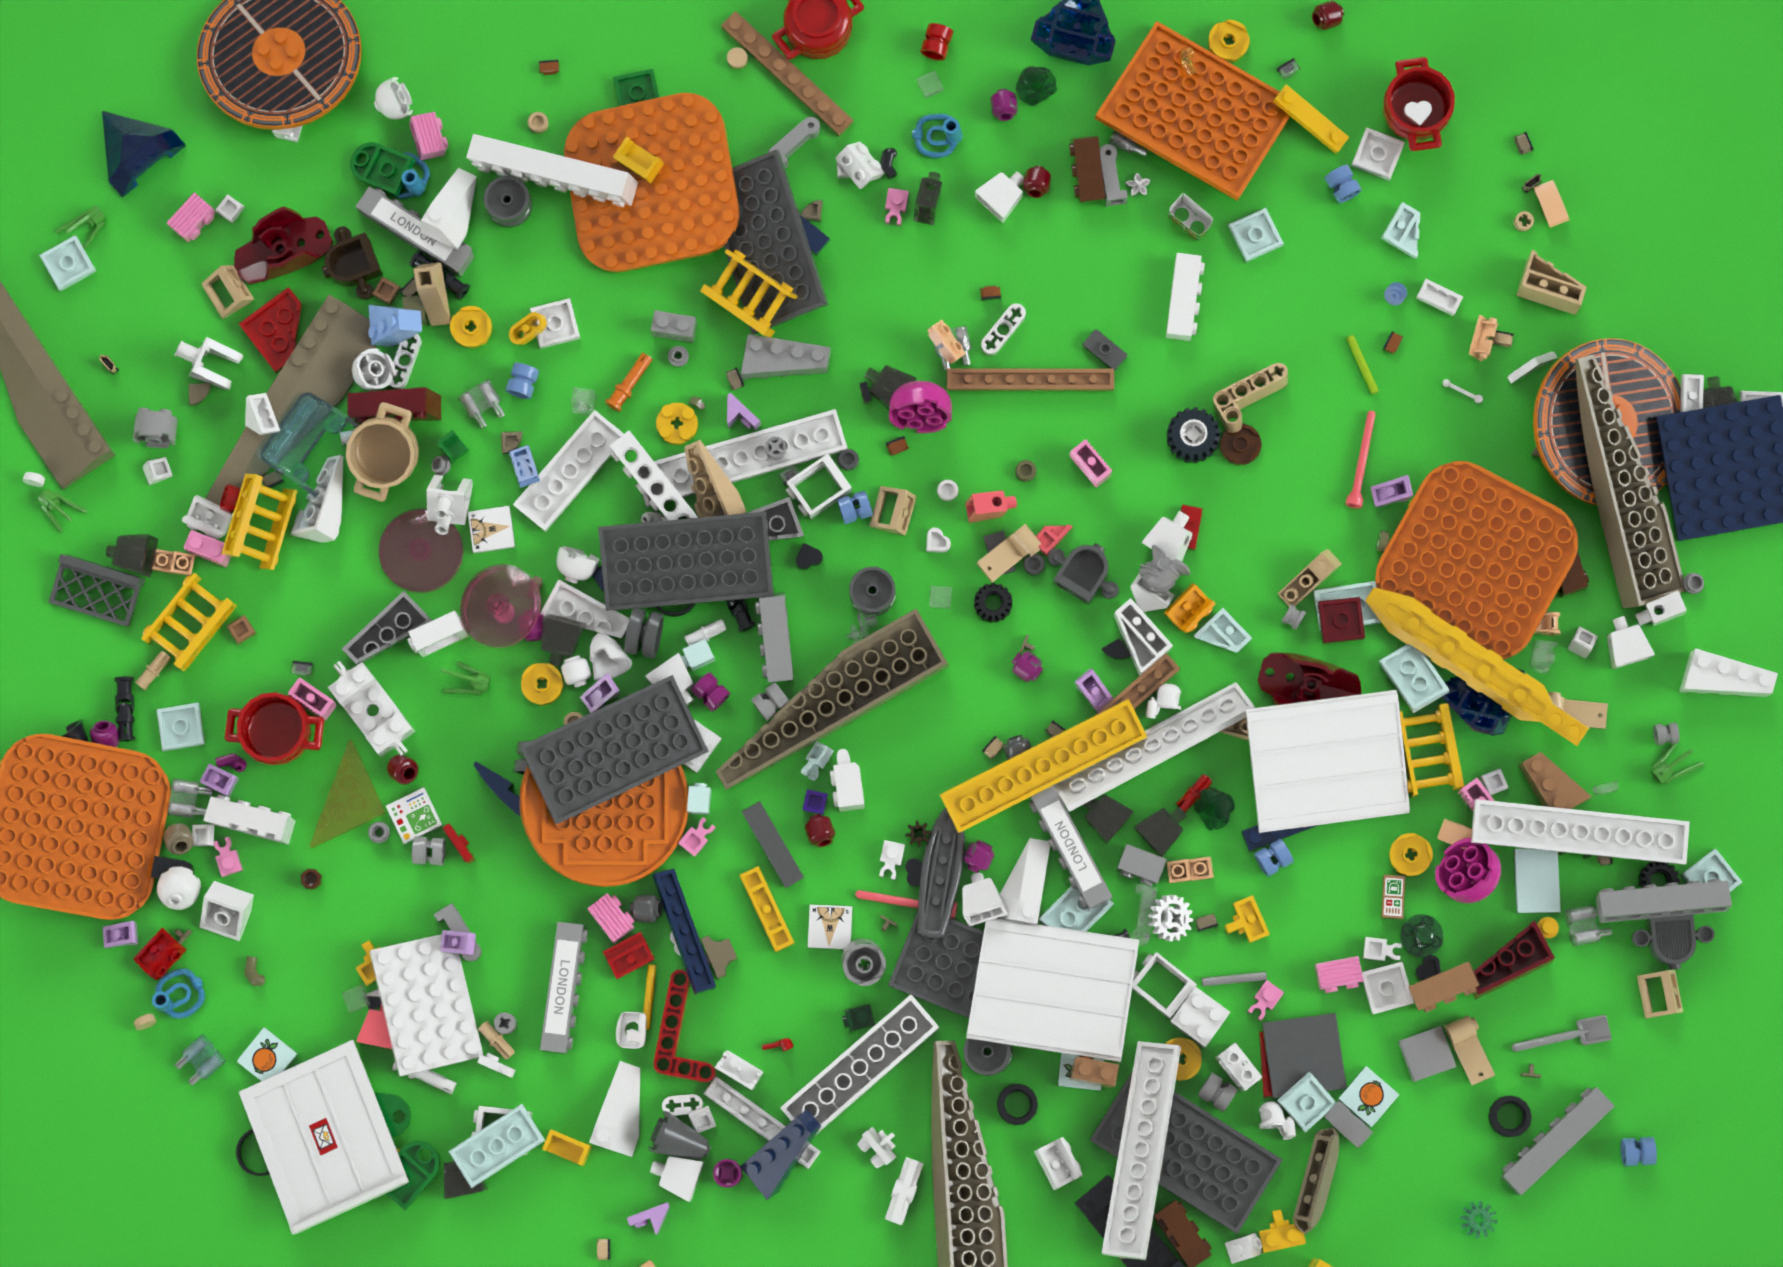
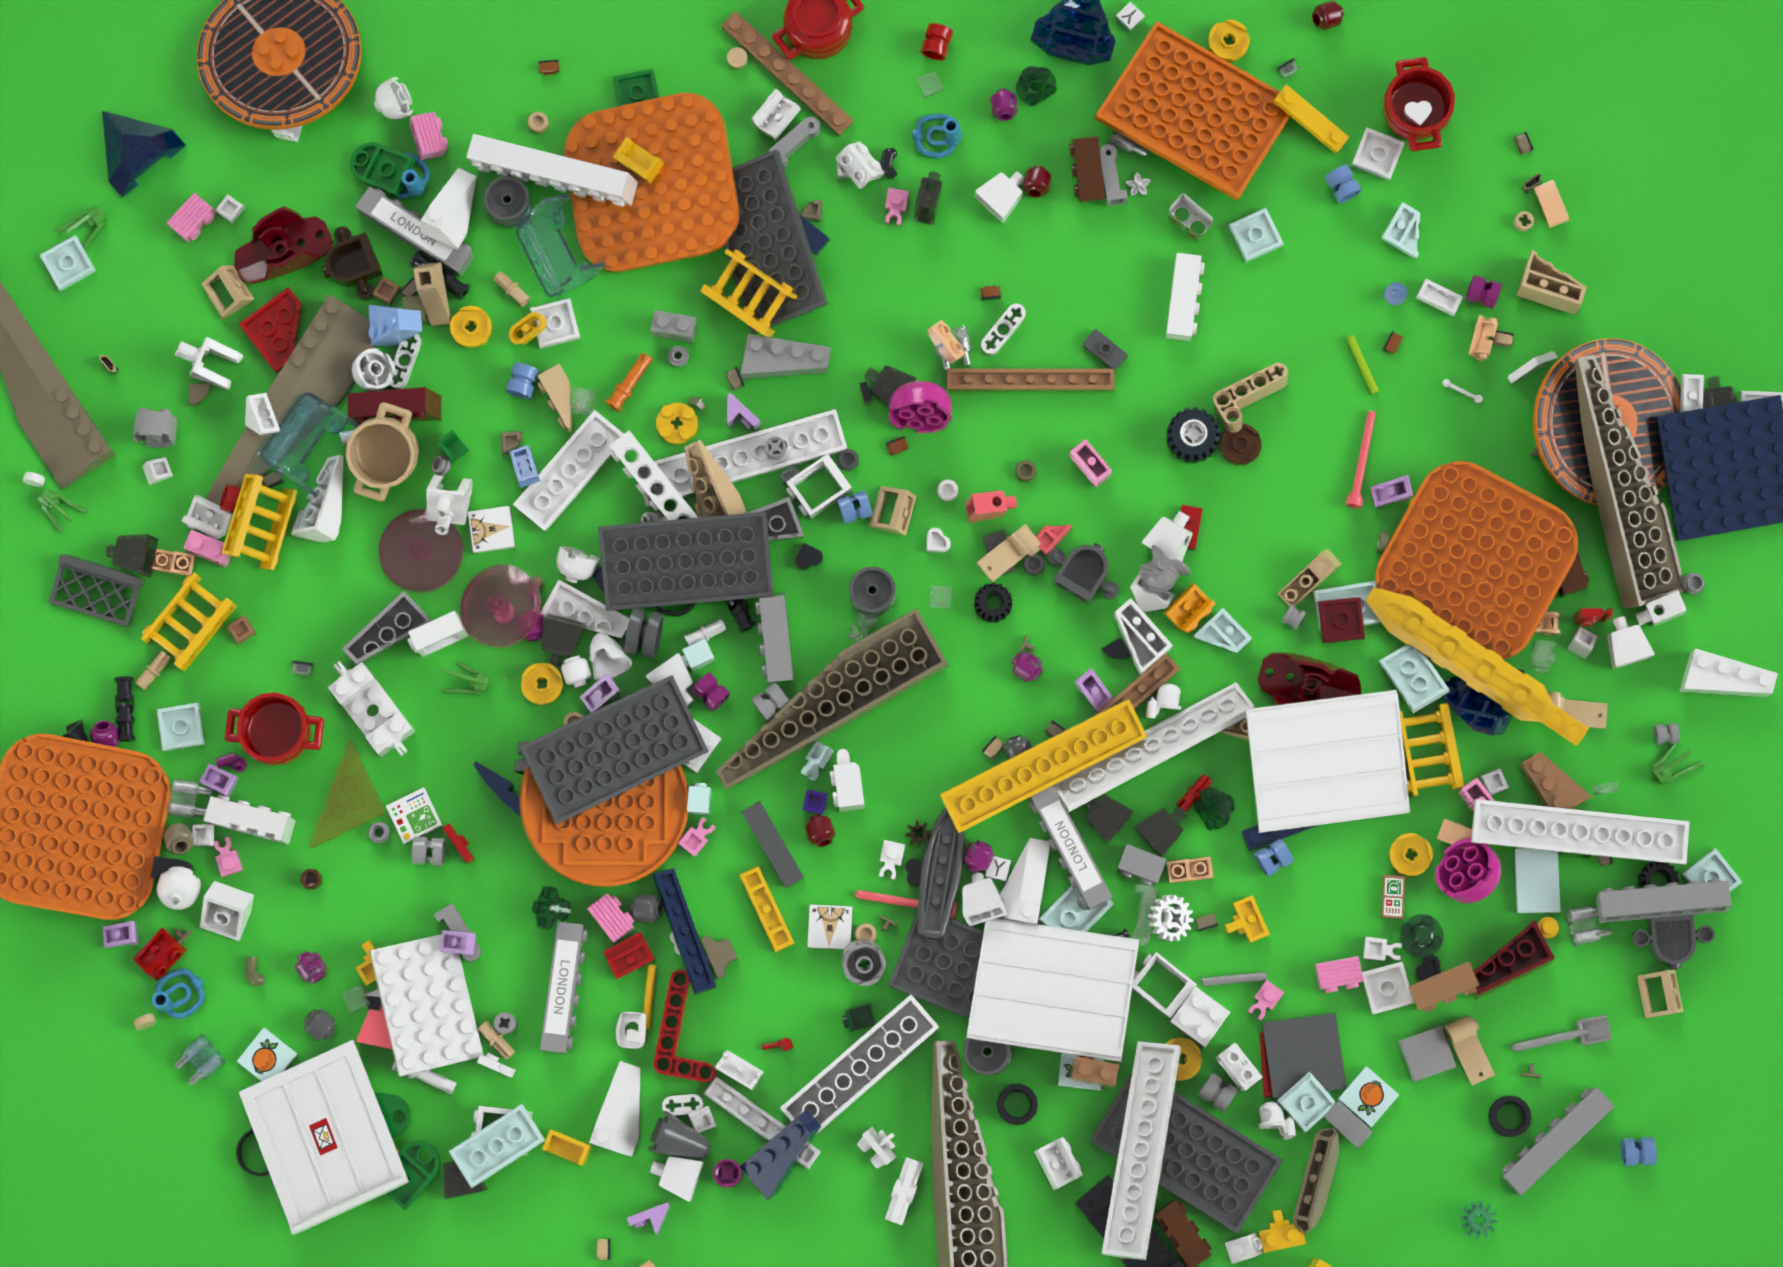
bright pink brick [288,678,337,721] -> none
dark red head [387,754,418,785] -> none
clear piece [458,379,505,429] -> none
clear yellow arm [1179,47,1197,76] -> none
none -> magenta head [295,951,327,984]
none -> dark grey head [303,1009,336,1041]
none -> tan axle [494,271,531,307]
none -> clear light blue windscreen [516,194,605,297]
none -> clear green plate [532,886,571,929]
none -> tan slope [537,364,572,433]
none -> white bracket [751,89,801,140]
none -> tan tile [855,923,877,941]
none -> white tile [985,856,1011,882]
none -> white tile [1116,2,1145,31]
none -> magenta wheel [1465,274,1502,309]
none -> red plate [1574,608,1613,627]

